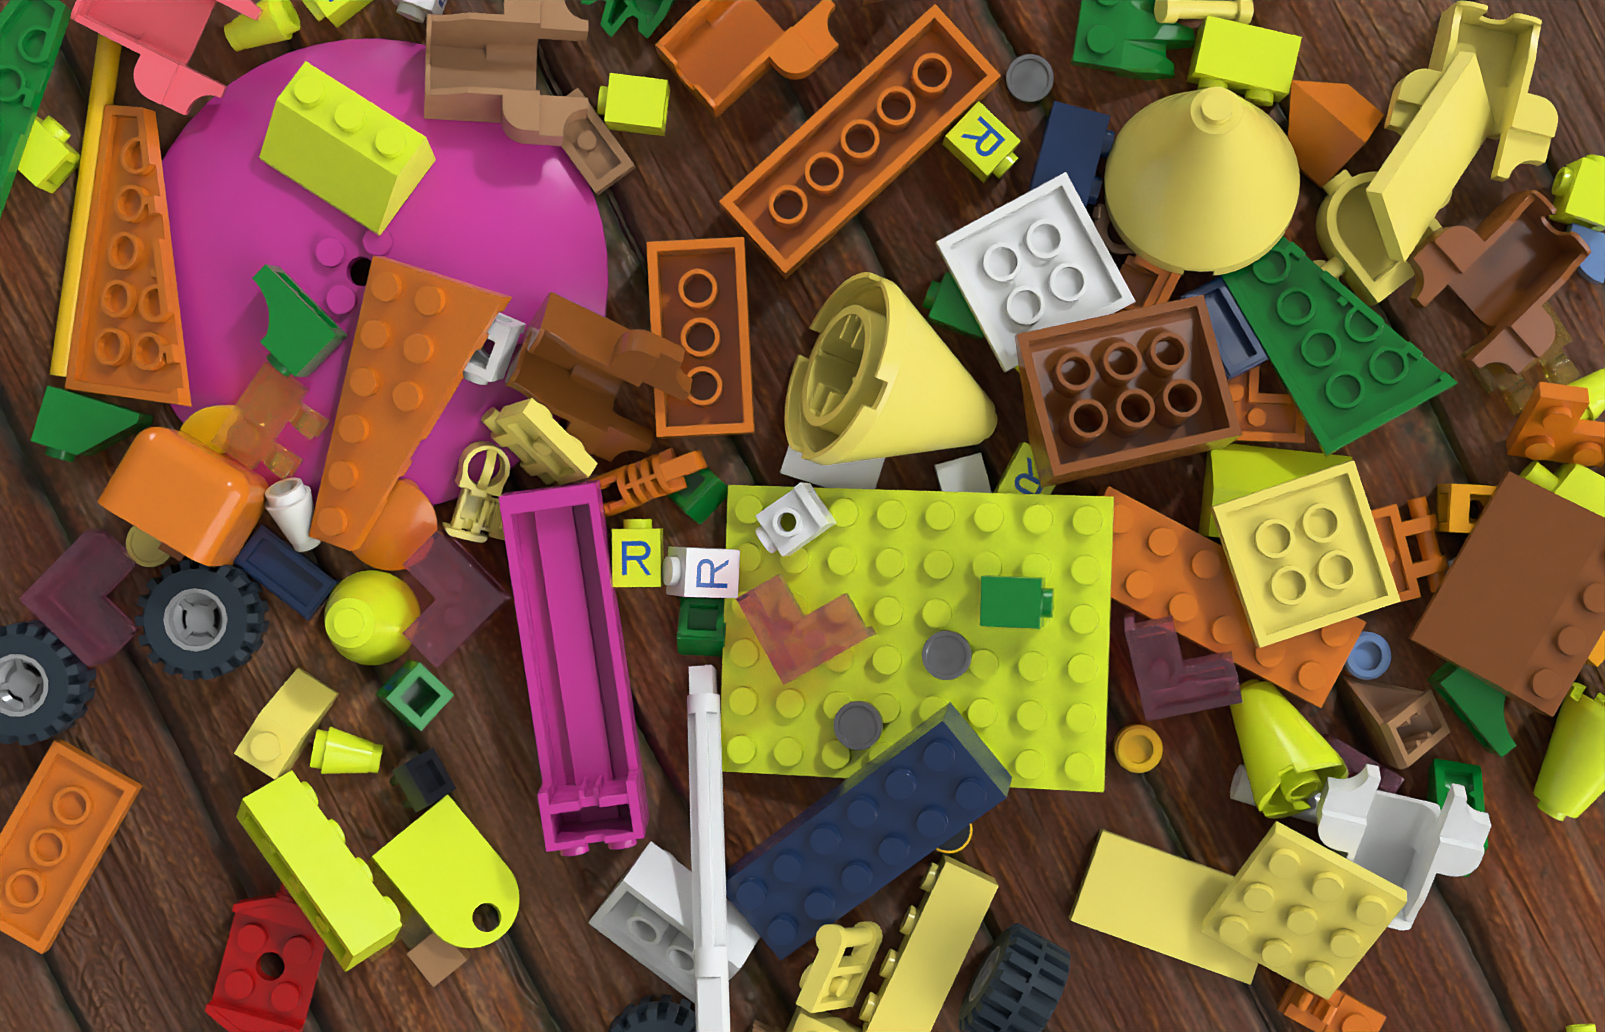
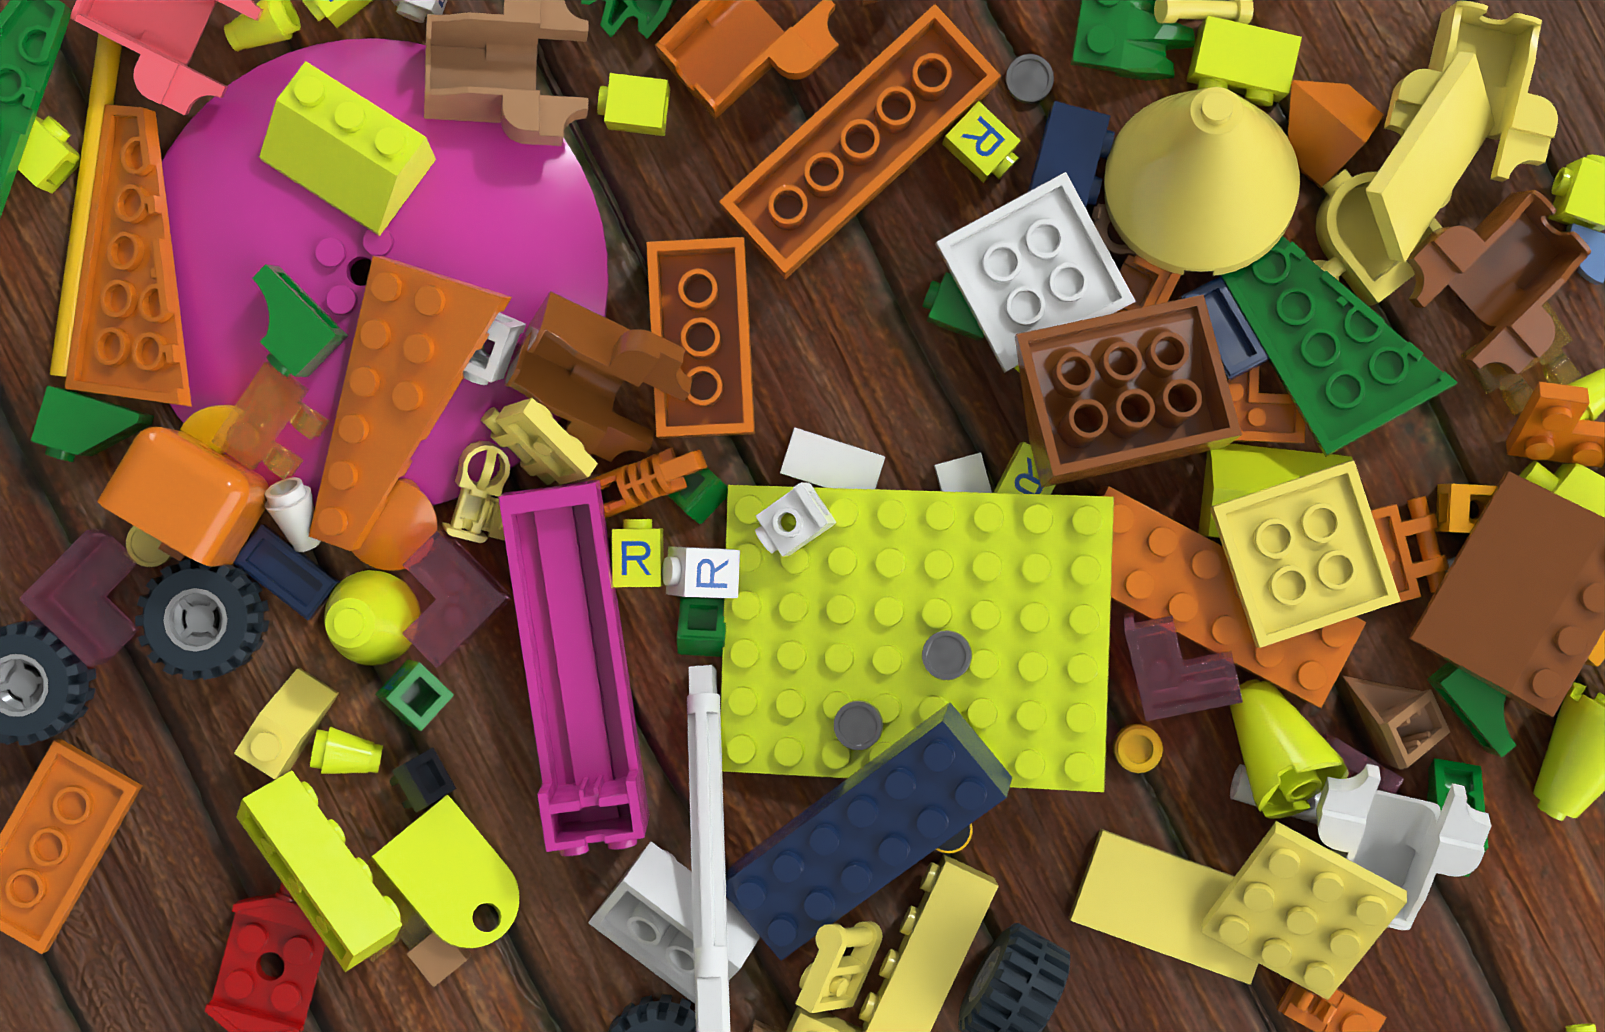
medium nougat plate [562,88,636,196] -> none
panel [736,574,877,685] -> none
light yellow cone [785,272,997,465] -> none
green brick [980,575,1054,629] -> none
medium blue tile [1343,631,1391,680] -> none

